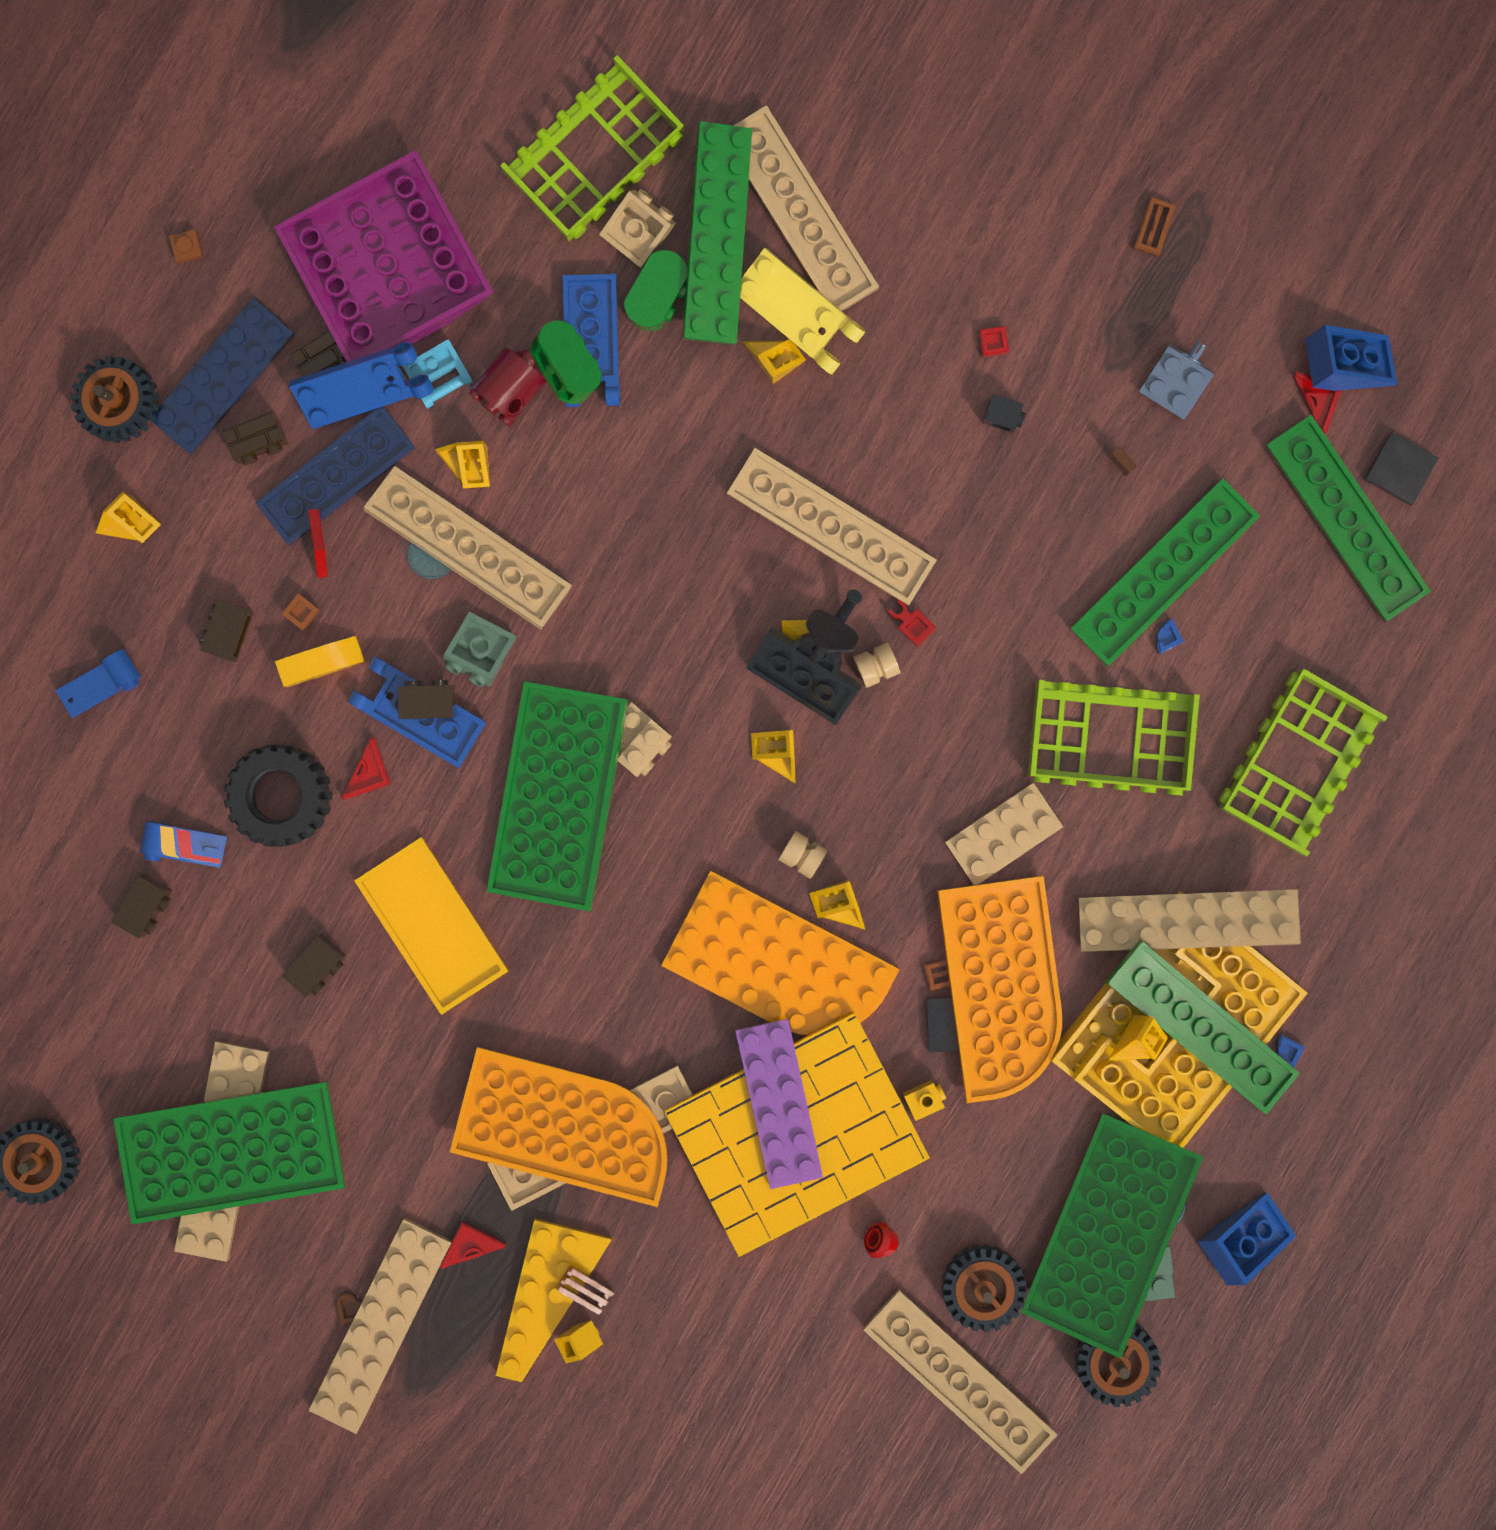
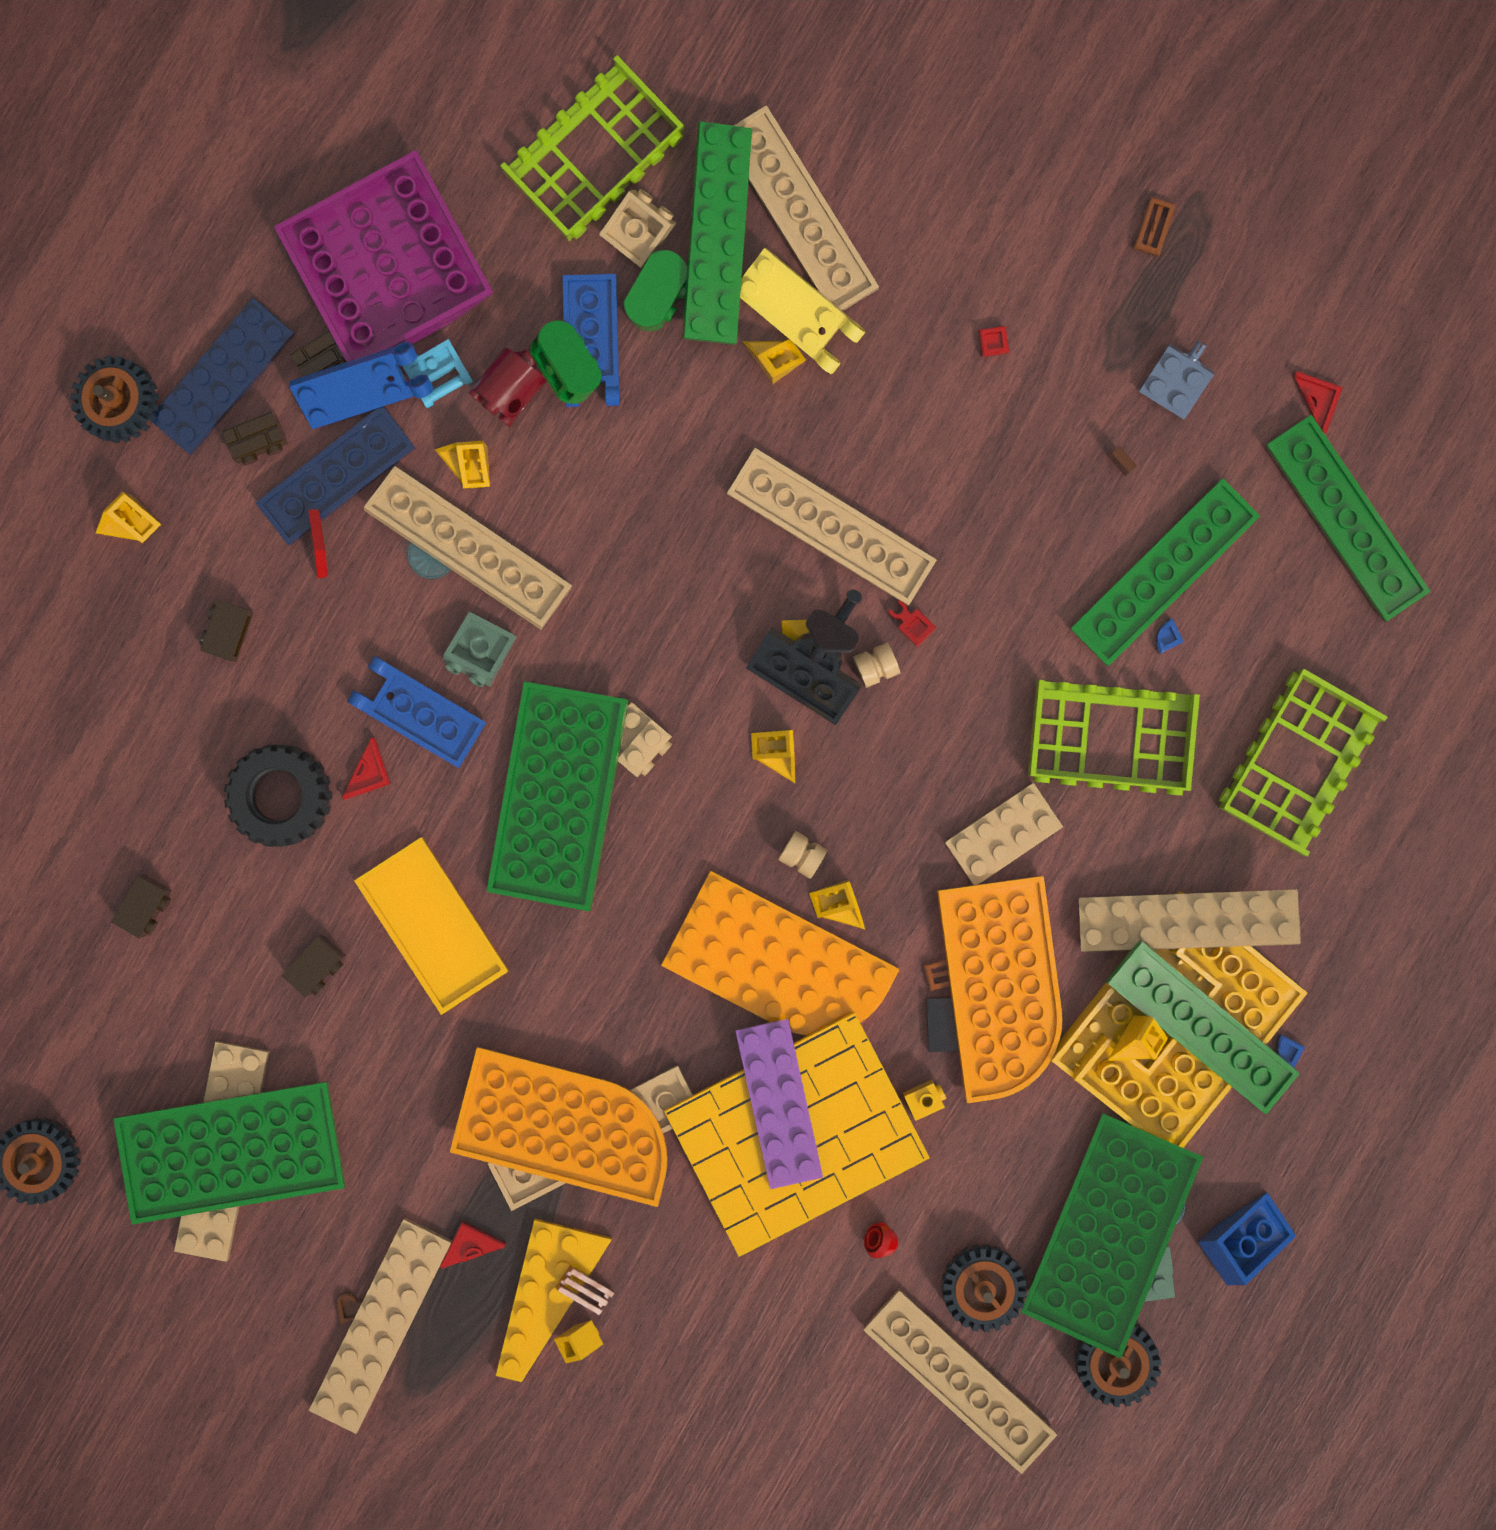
blue door [55,649,142,719] -> none
blue door [139,821,227,868] -> none
dark orange plate [169,229,204,264] -> none
yellow slope [275,636,365,687] -> none
dark orange plate [282,593,321,631] -> none
dark brown brick [398,680,456,719] -> none
black brick [982,394,1026,433] -> none
blue slope [1305,325,1397,391] -> none
black tile [1364,432,1439,506] -> none

